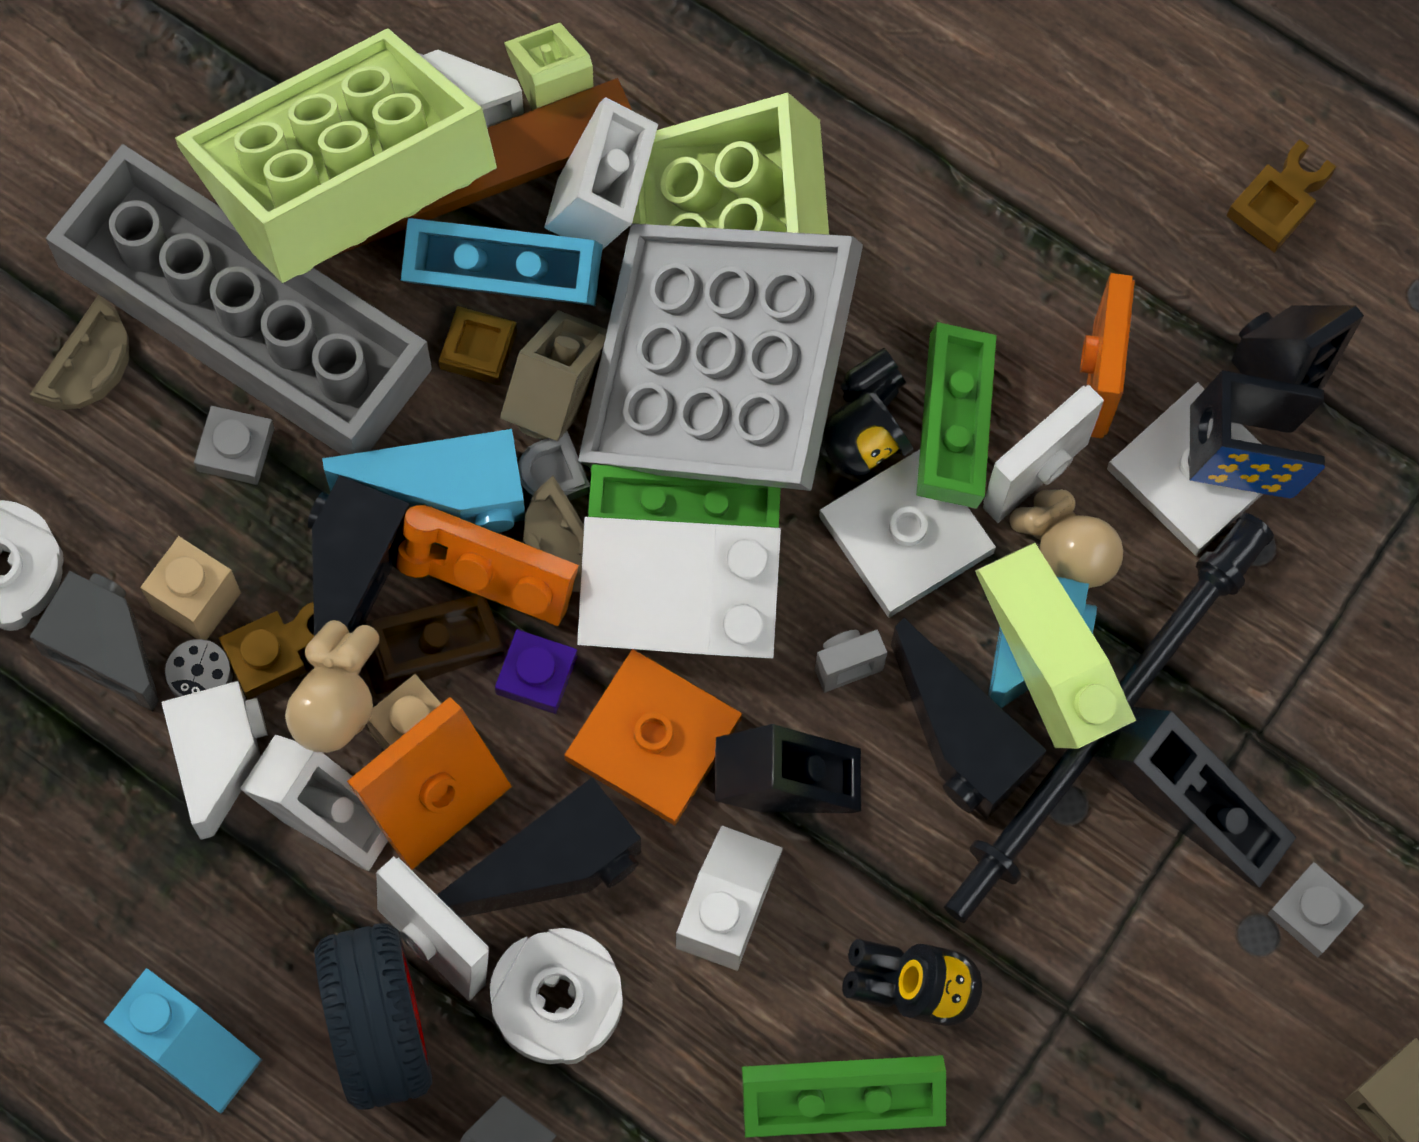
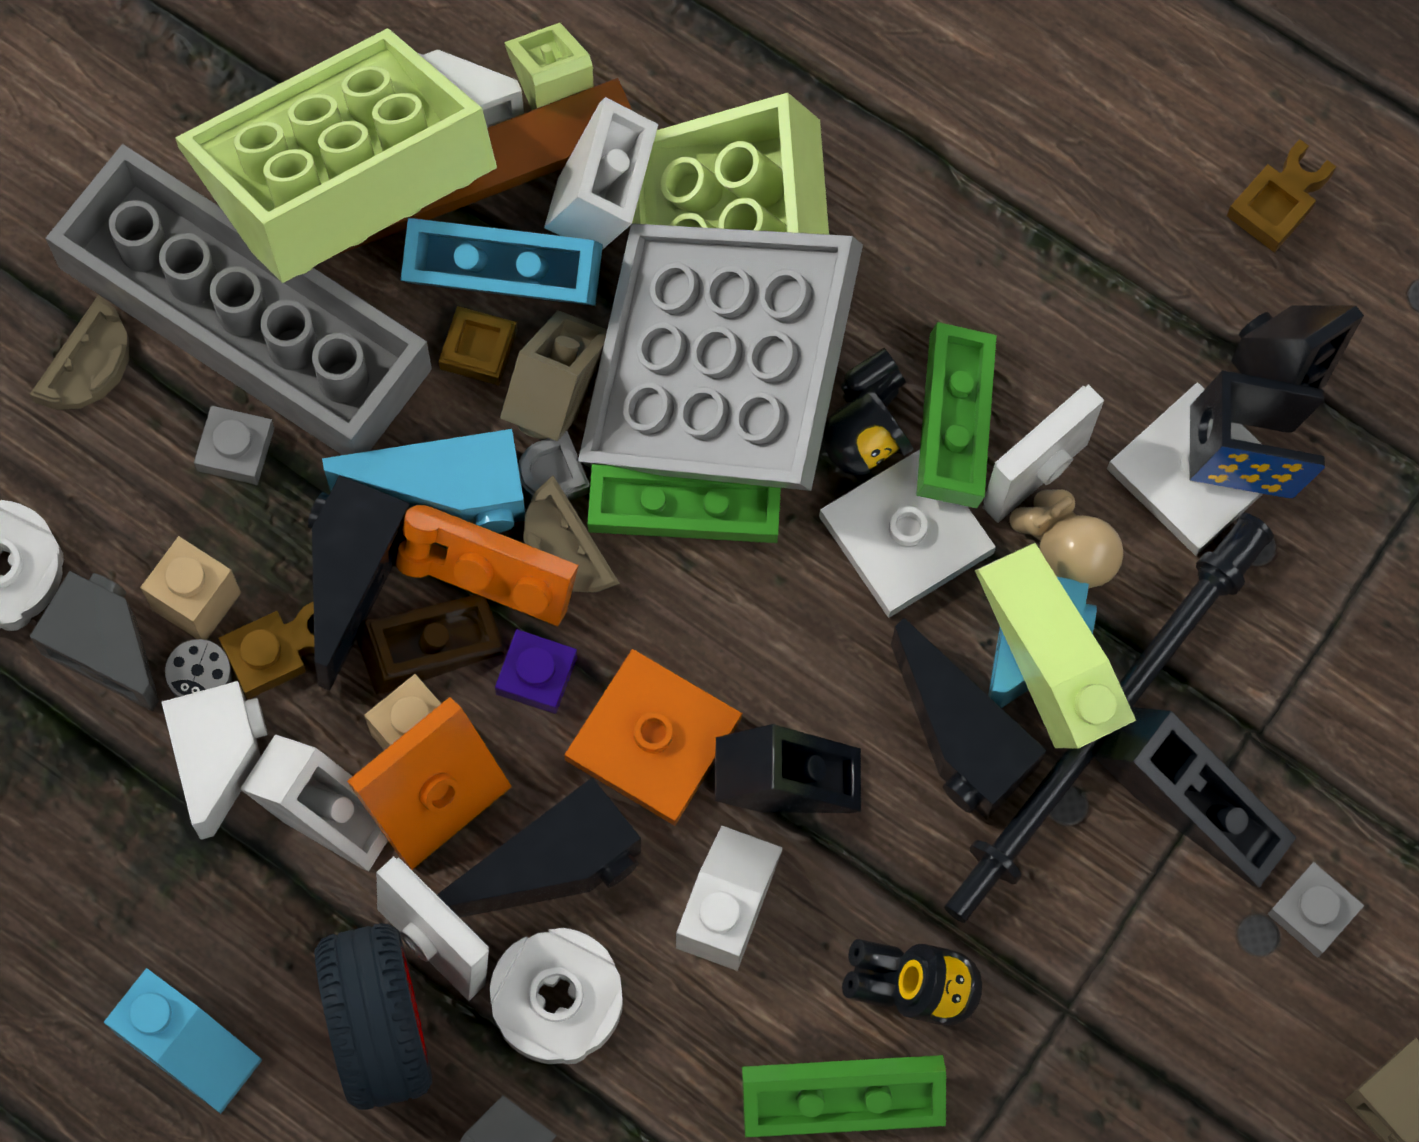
tan piece [285,620,379,753] -> none
white slope [577,517,781,658] -> none
light grey plate [815,629,887,693] -> none
orange plate [1080,273,1135,438] -> none

